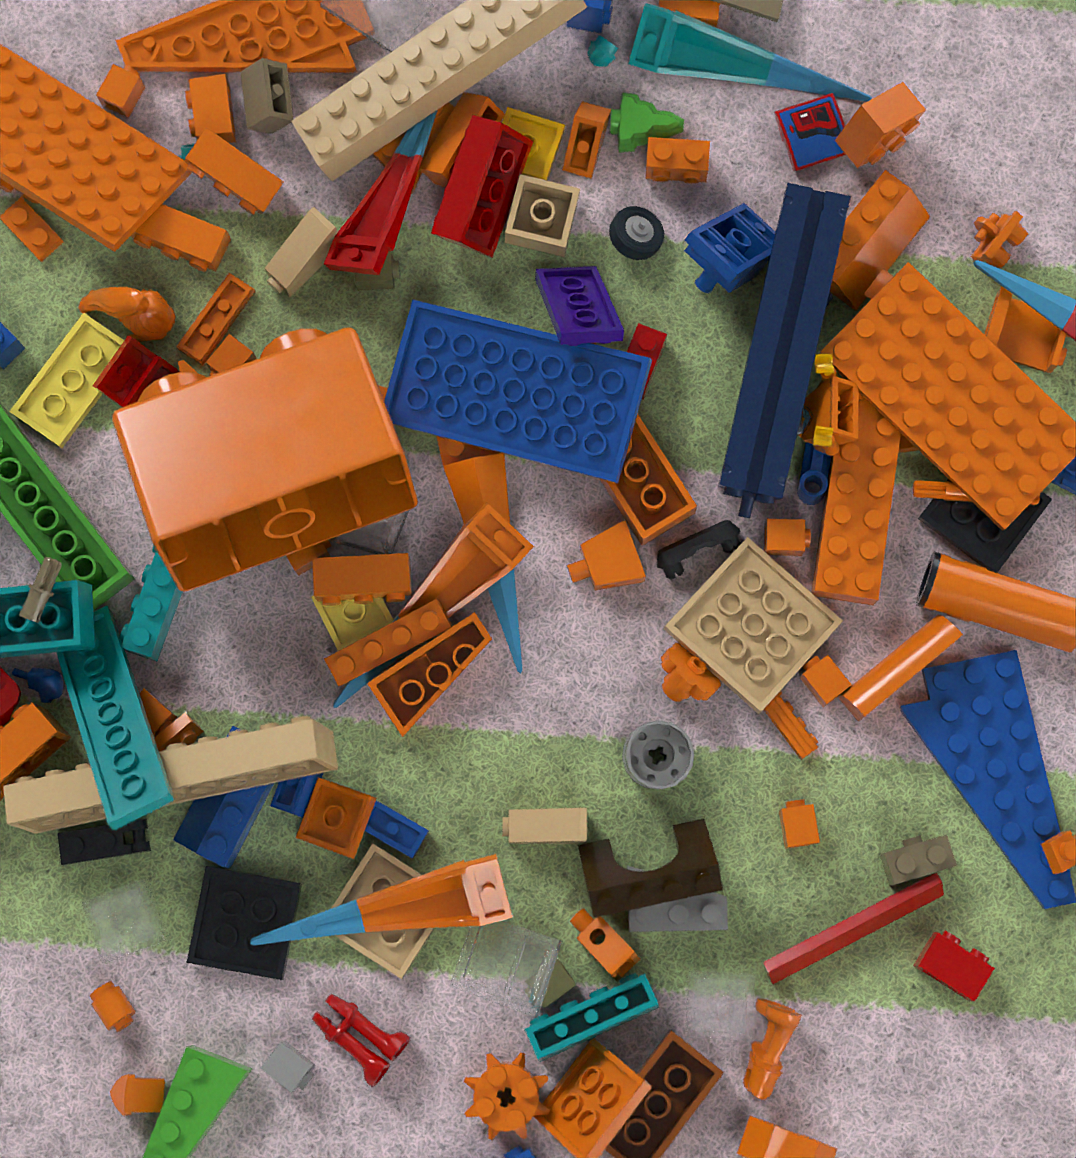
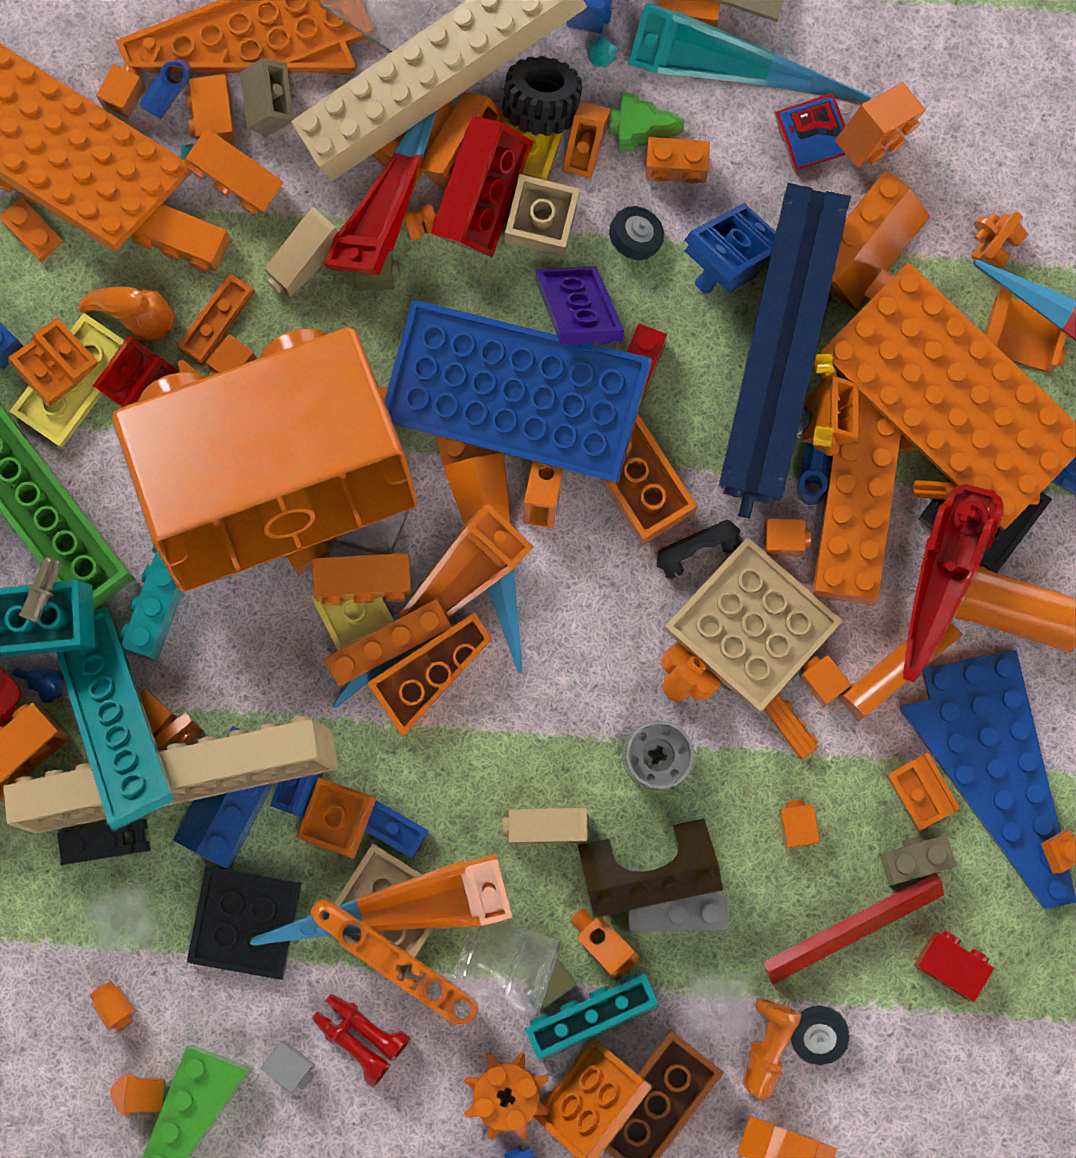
orange torso [567,521,646,590] -> none
none -> orange slope [8,317,98,407]
none -> blue piece [139,59,192,119]
none -> orange piece [310,899,478,1025]
none -> orange wheel [403,203,436,242]
none -> black tyre [502,56,583,136]
none -> orange torso [523,461,564,529]
none -> black wheel [790,1005,850,1065]
none -> orange plate [886,752,961,832]
none -> red piece [903,484,1004,683]

